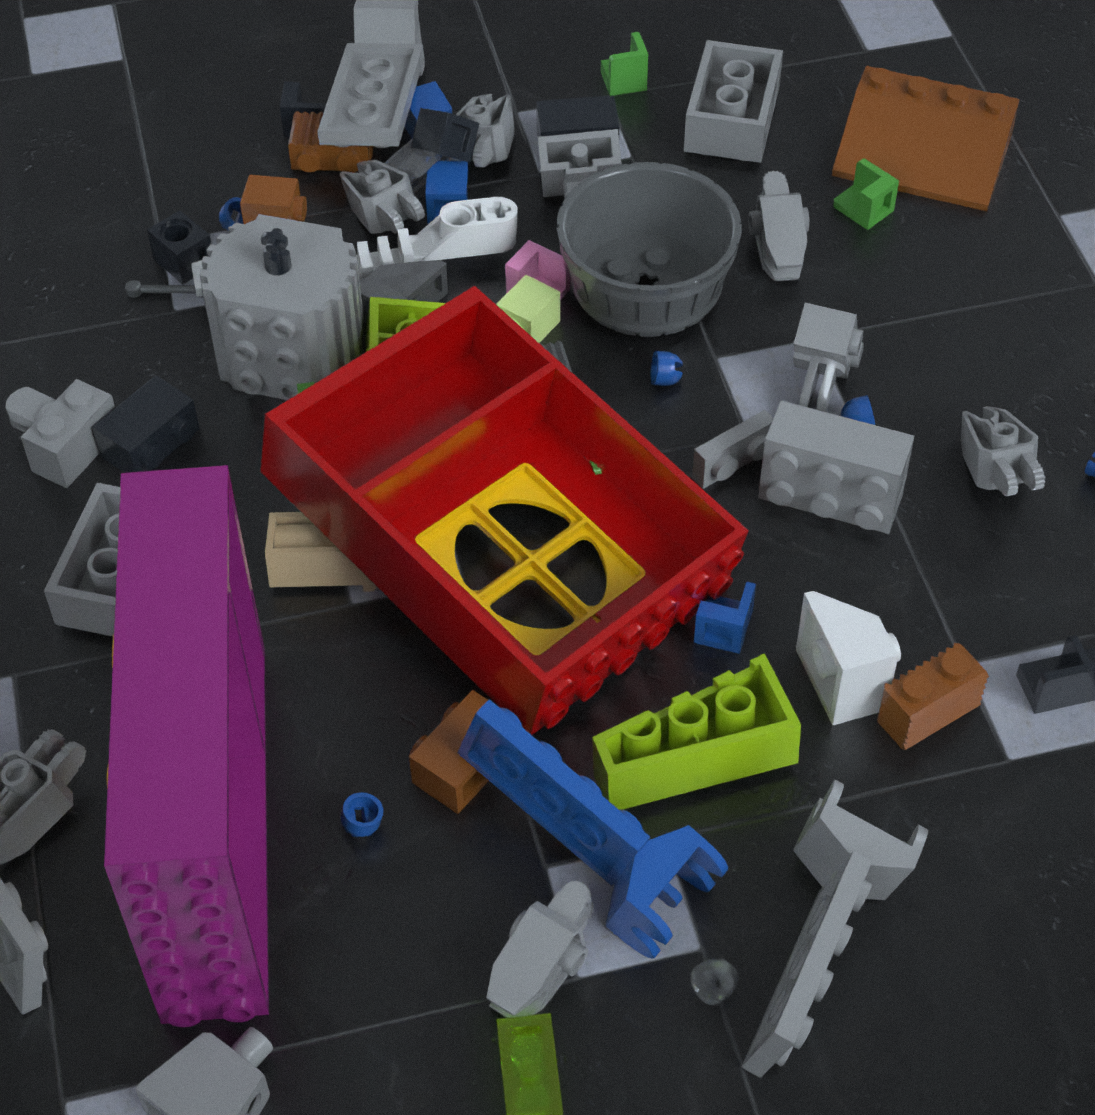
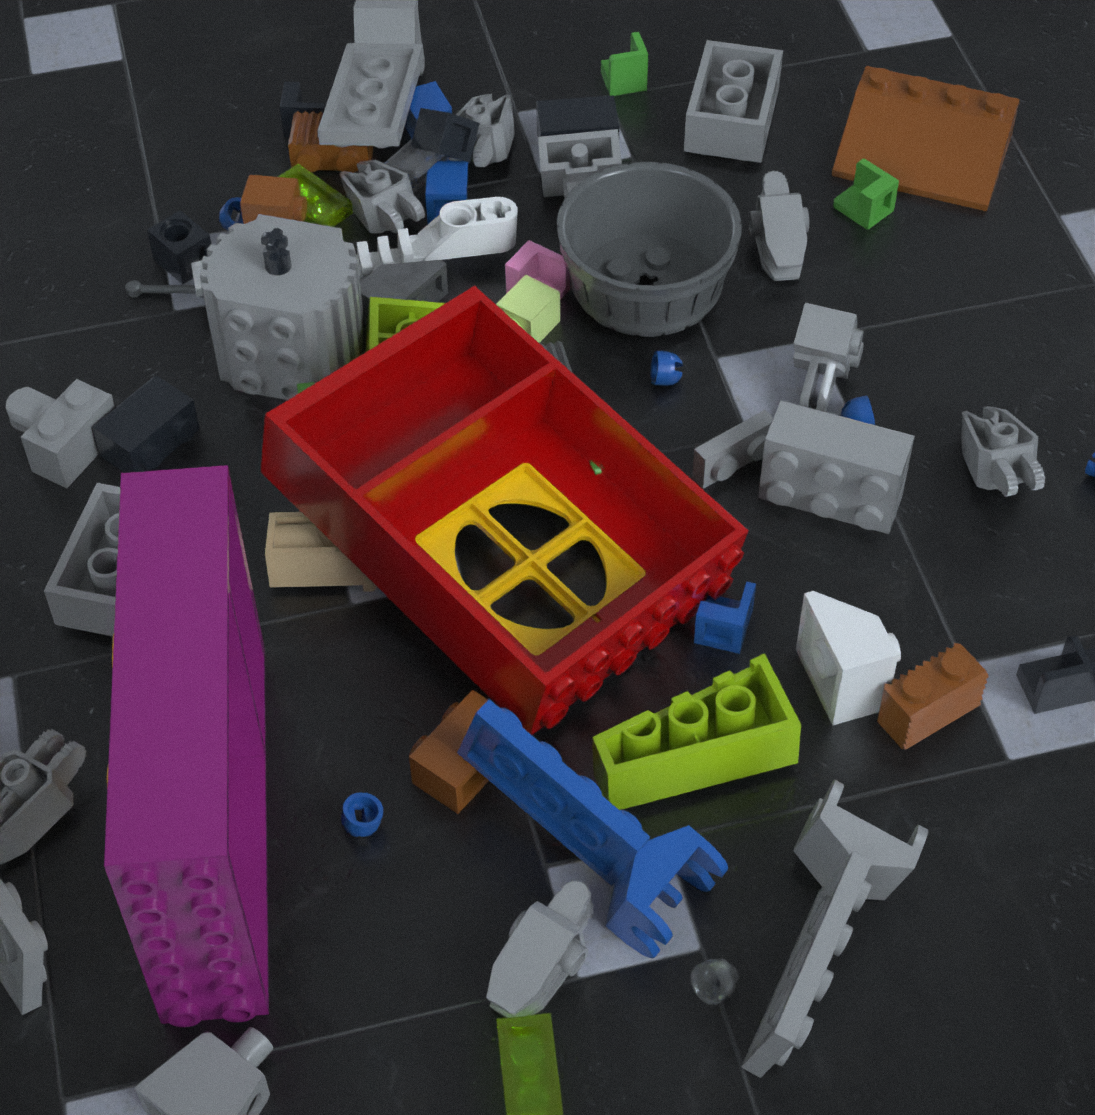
none -> clear neon green plate [278,163,353,227]

